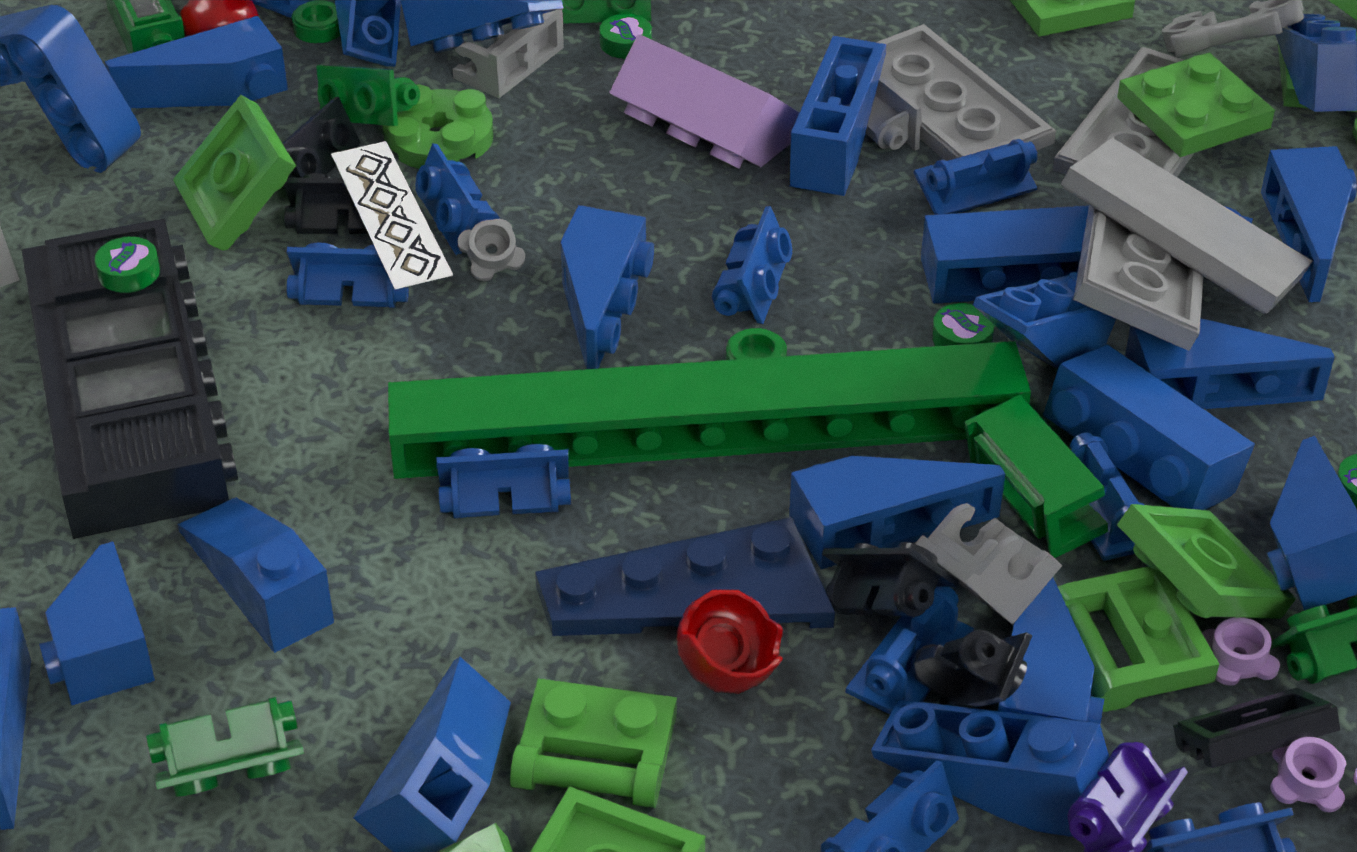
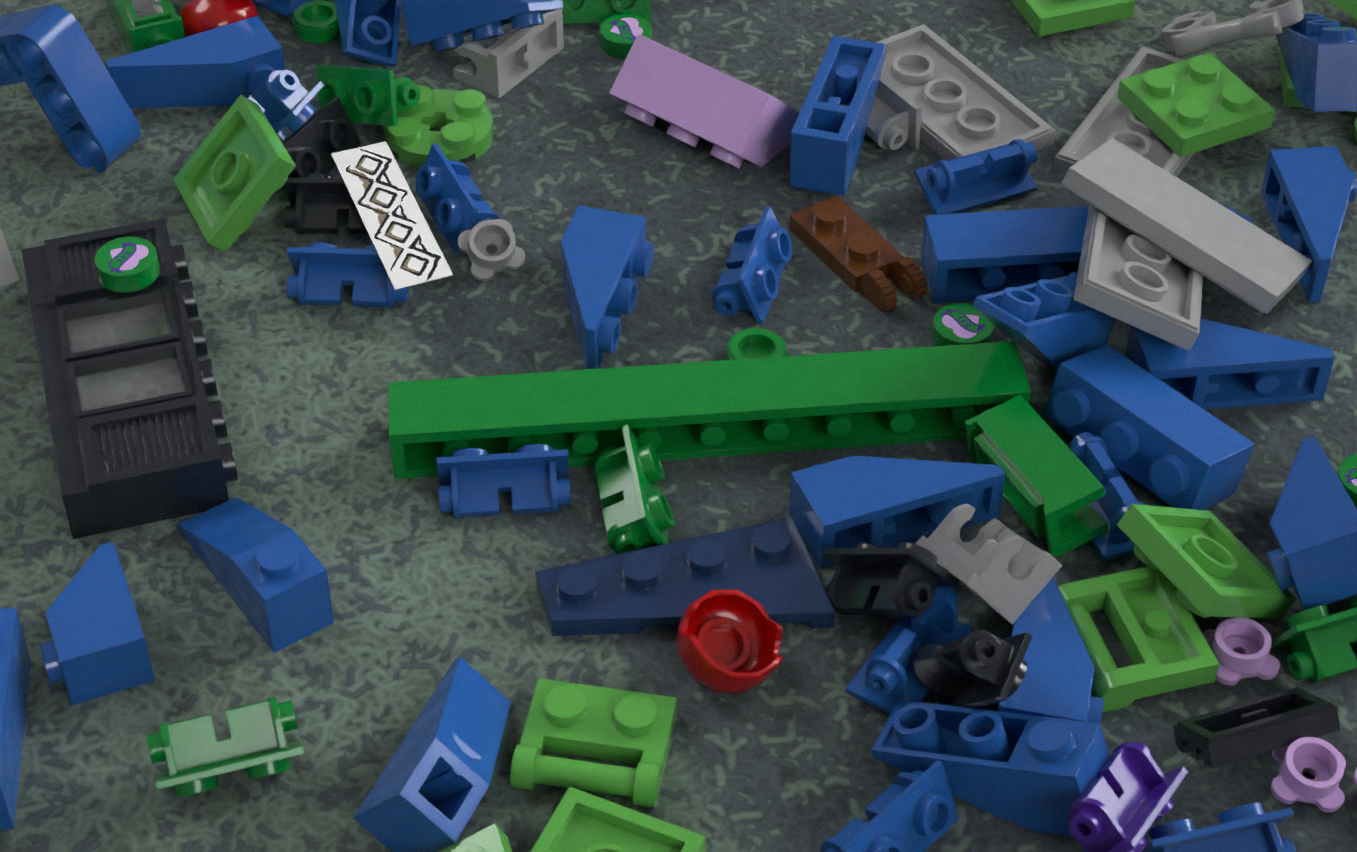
none -> blue hinge [248,70,324,142]
none -> green hinge [594,424,675,554]
none -> reddish brown hinge [789,195,928,313]

